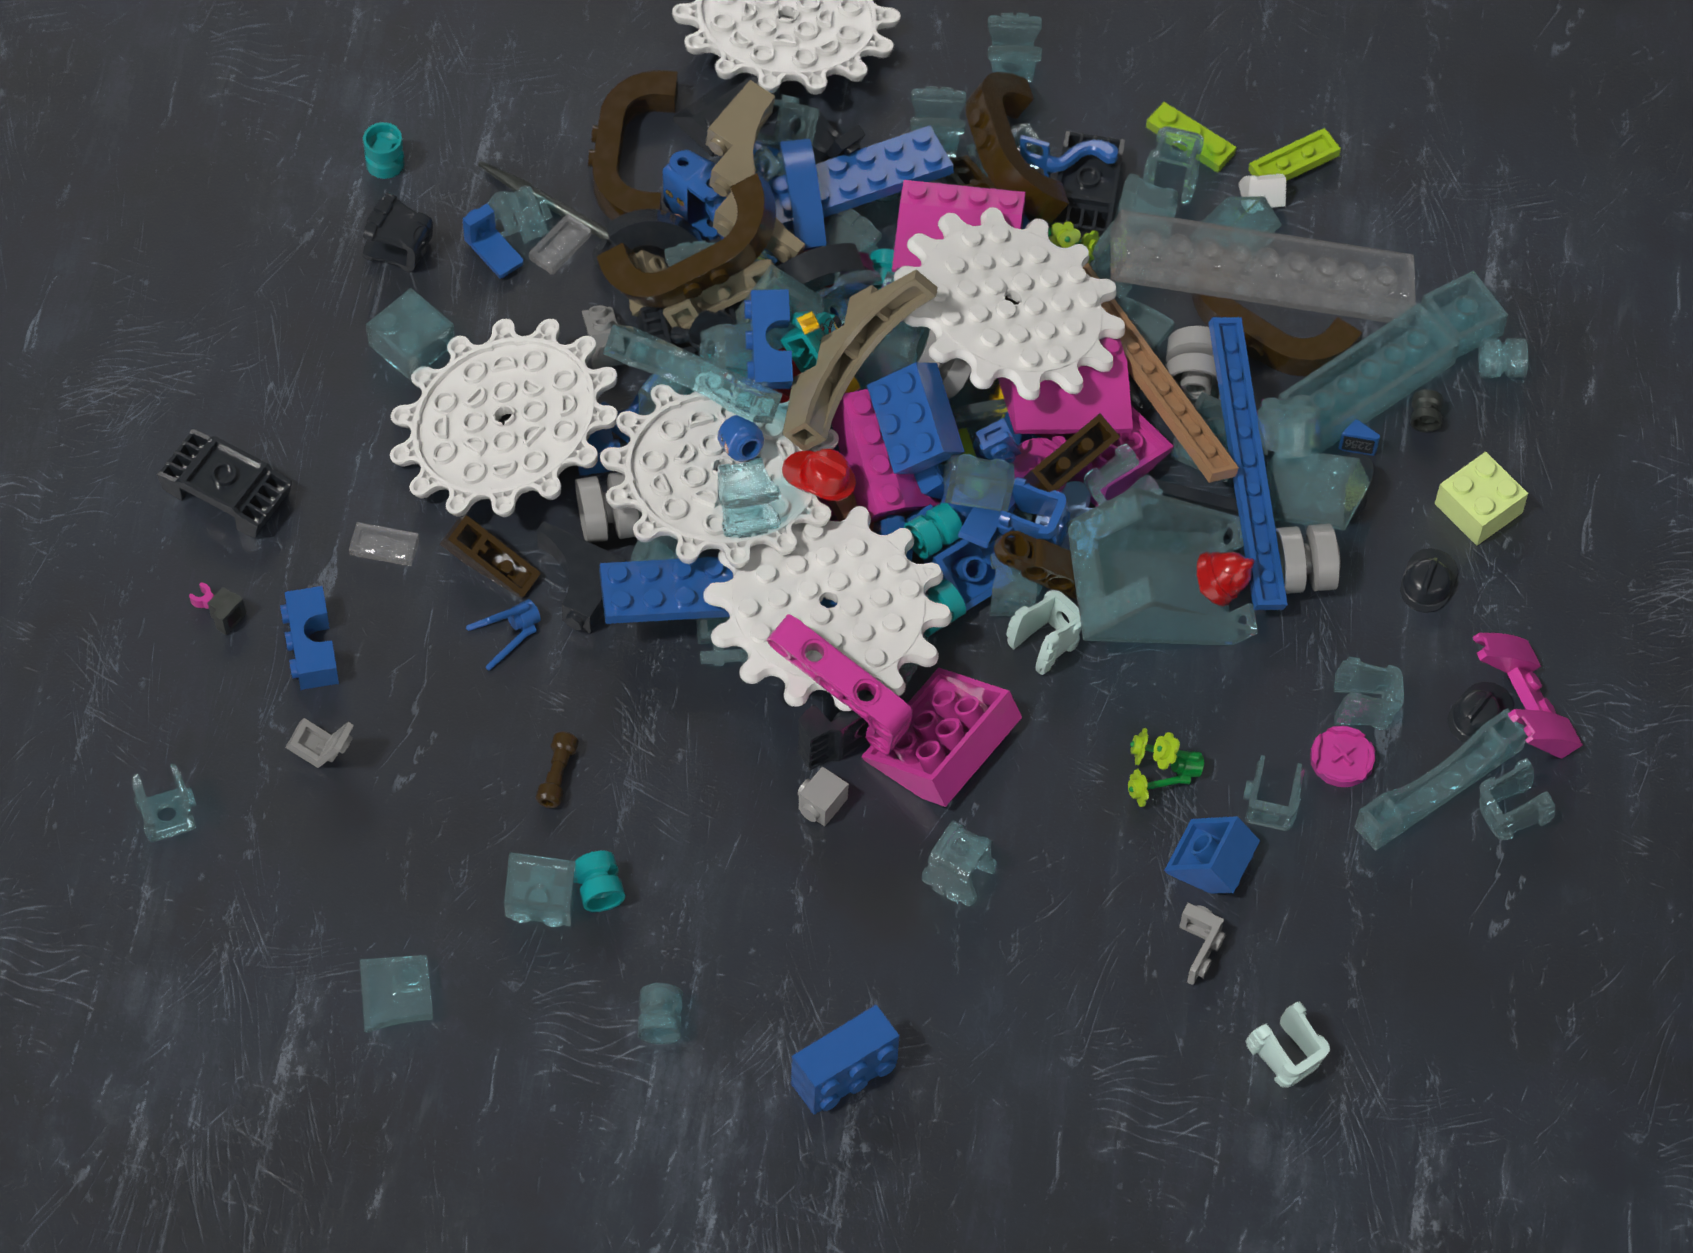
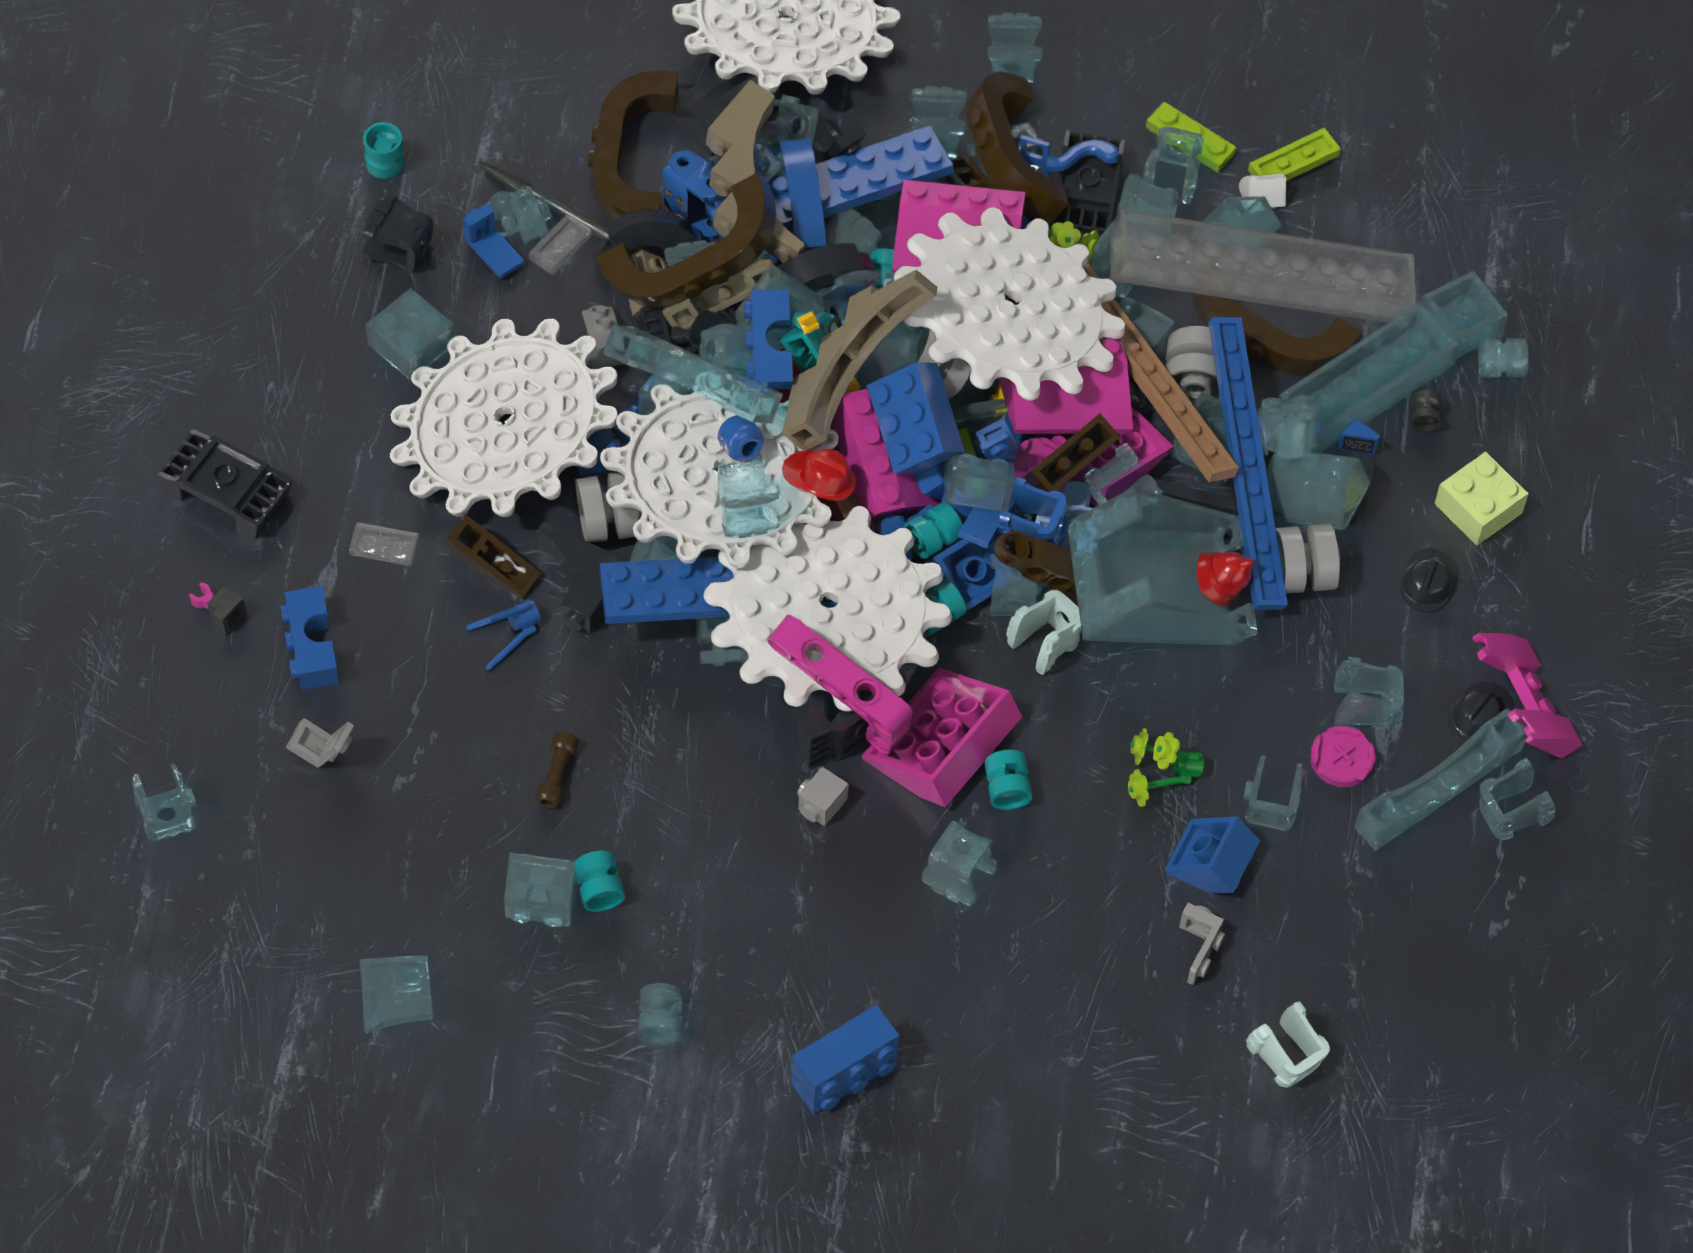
none -> teal wheel [985,750,1032,810]

